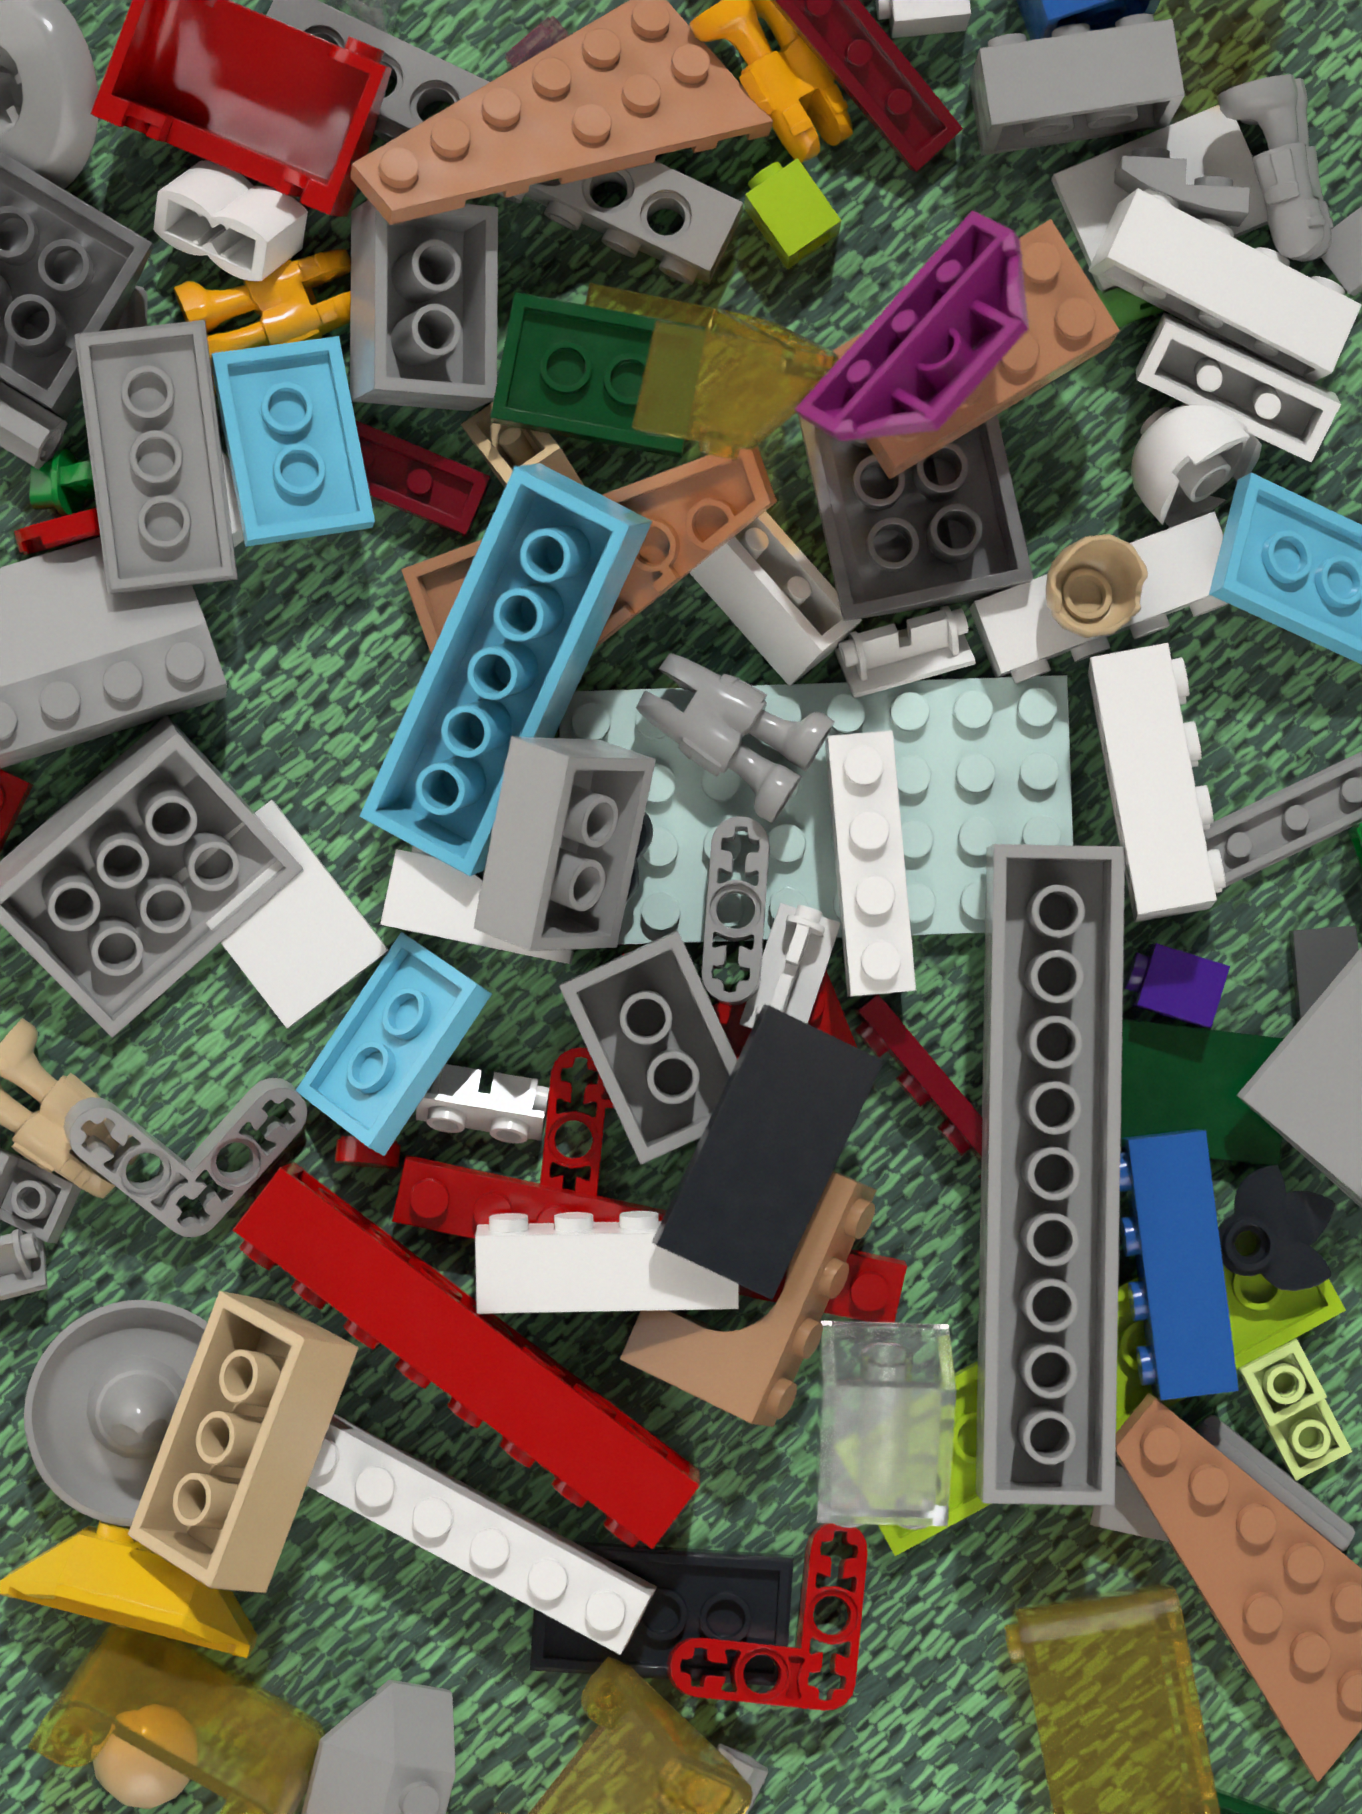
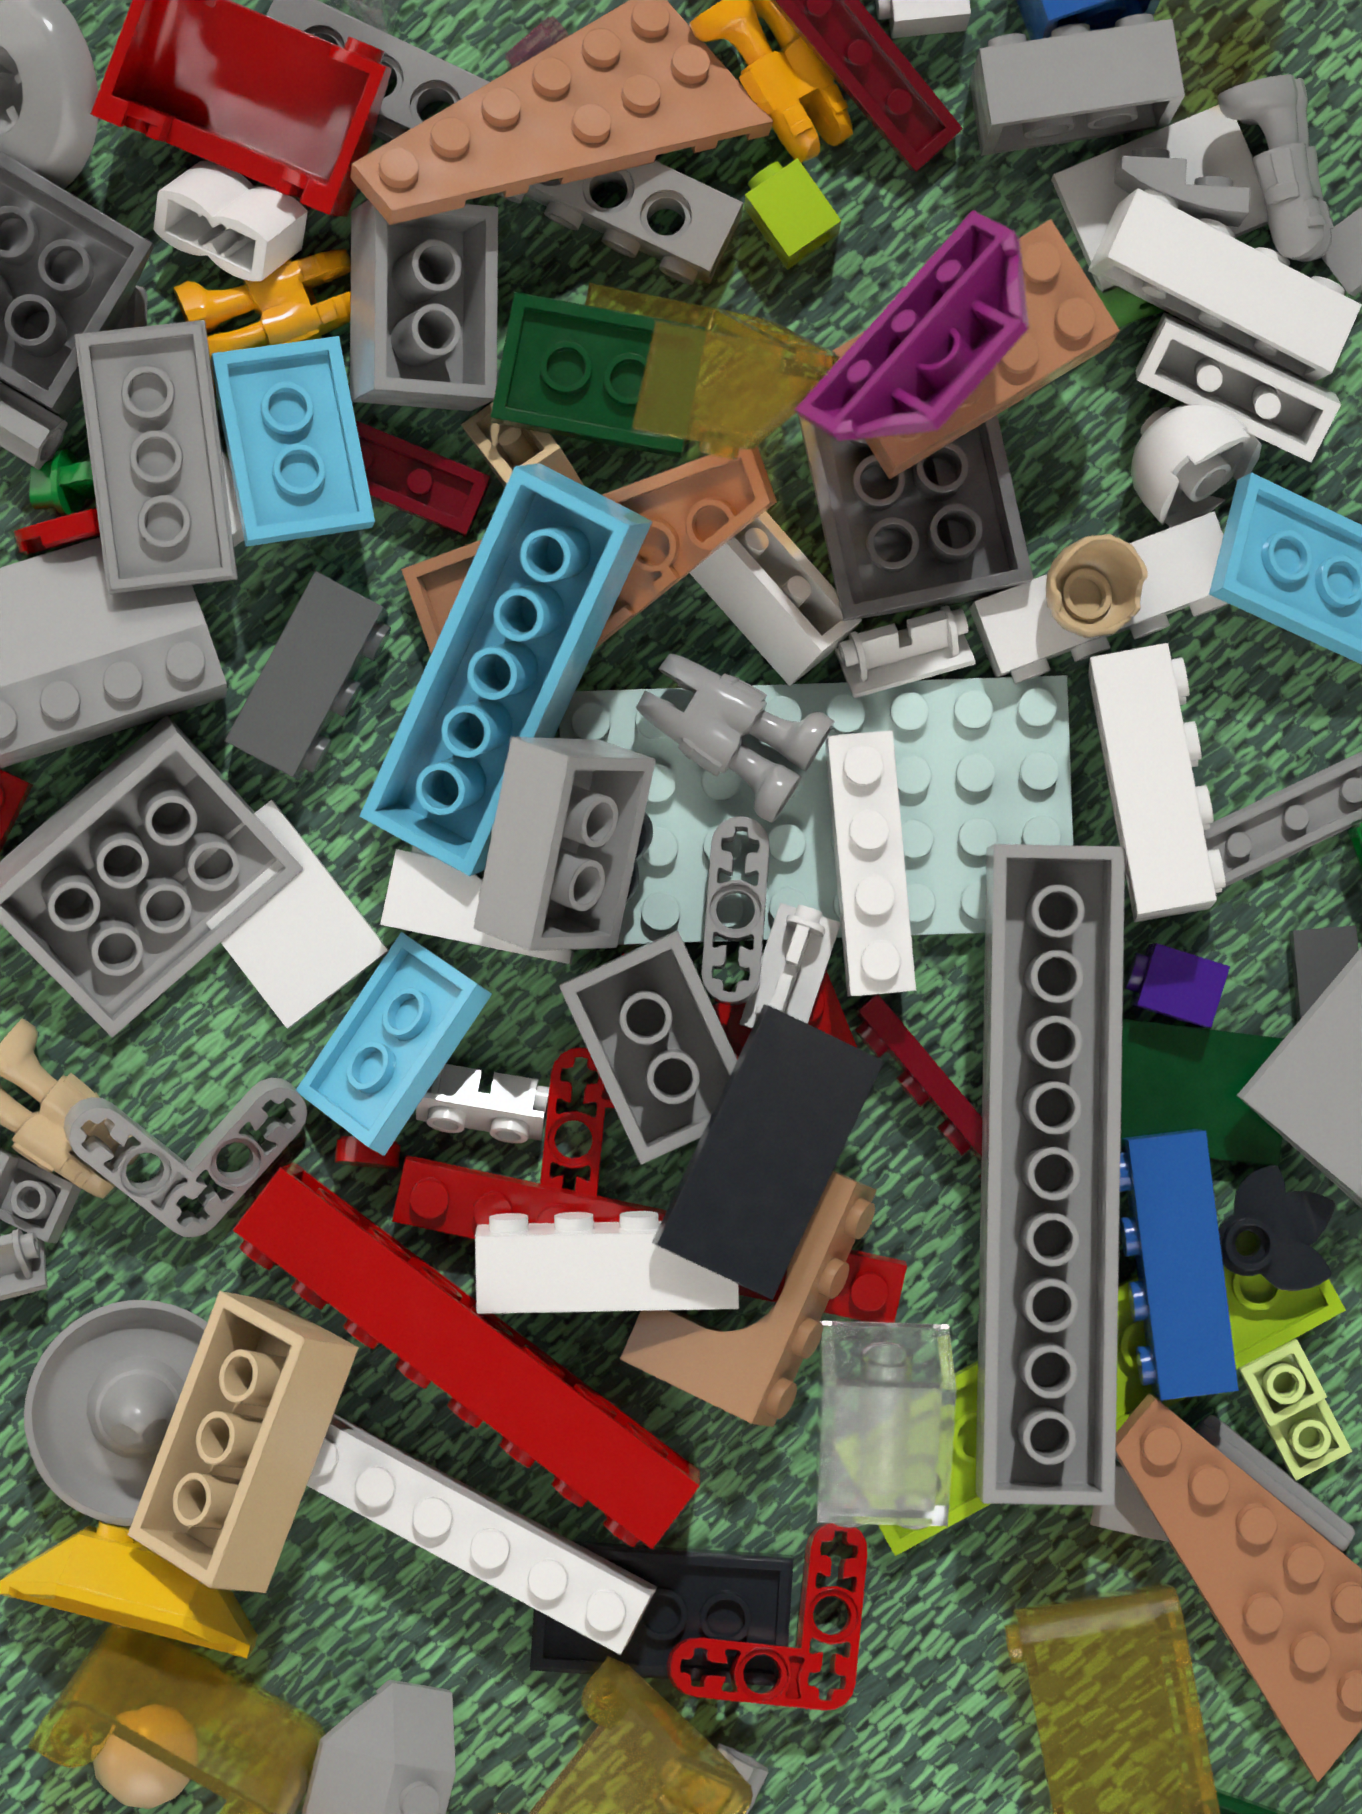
none -> dark grey brick [225,571,391,781]

